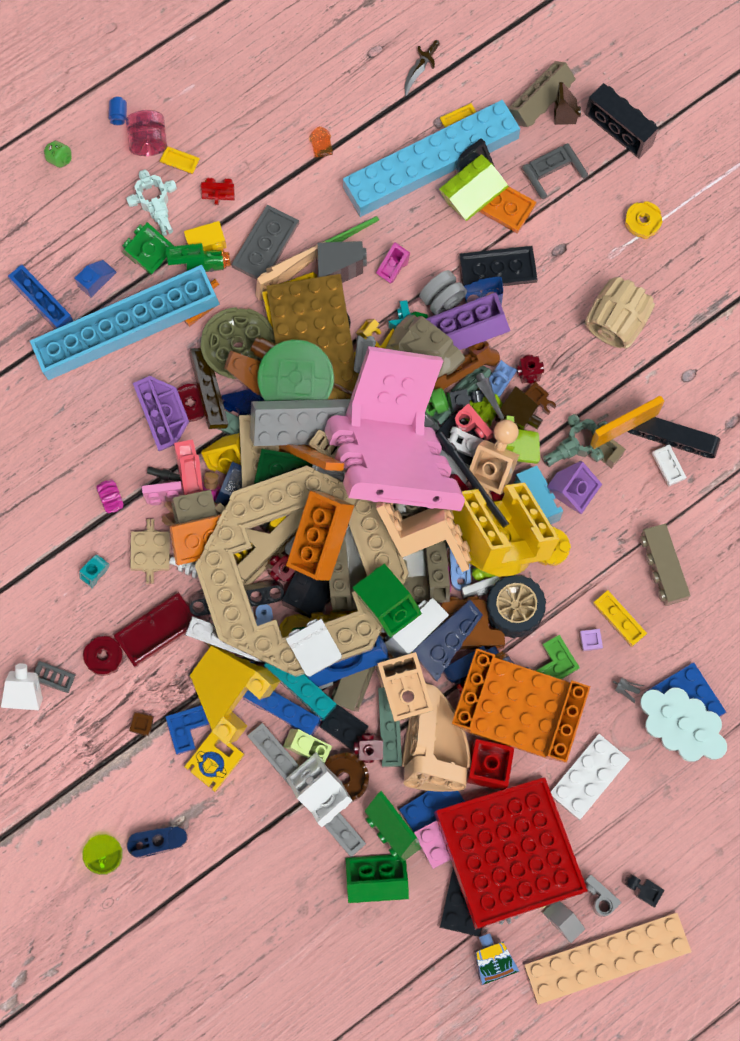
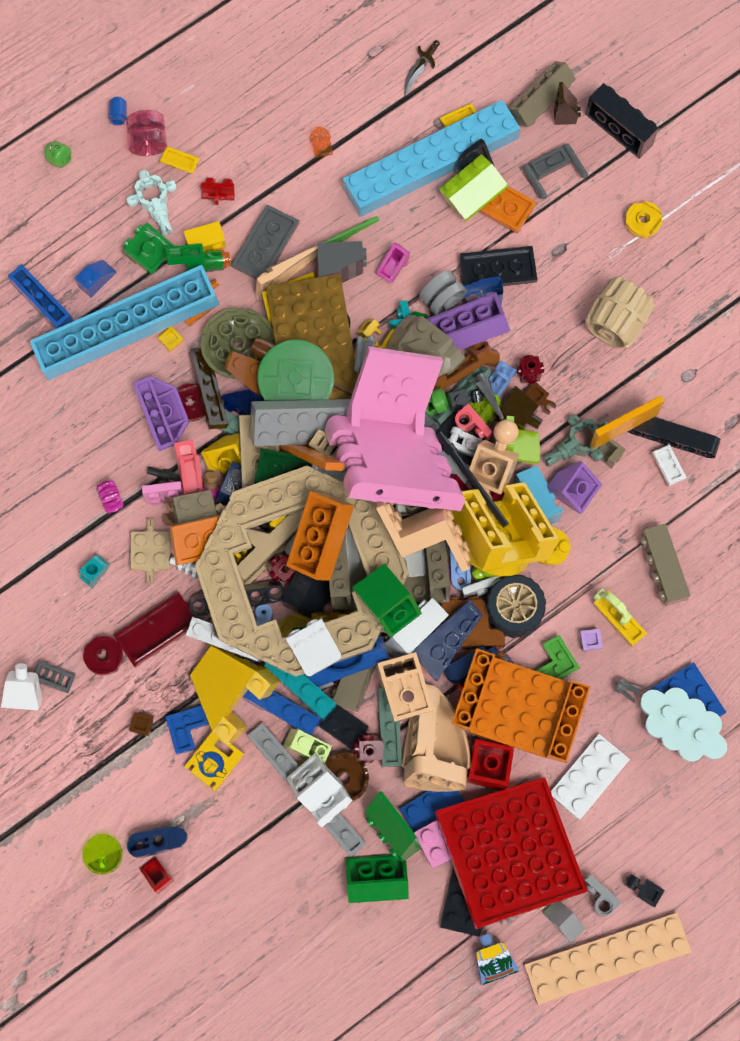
none -> red slope [140,857,174,894]
none -> yellow tile [157,326,184,353]
none -> yellowish green piece [594,588,633,626]

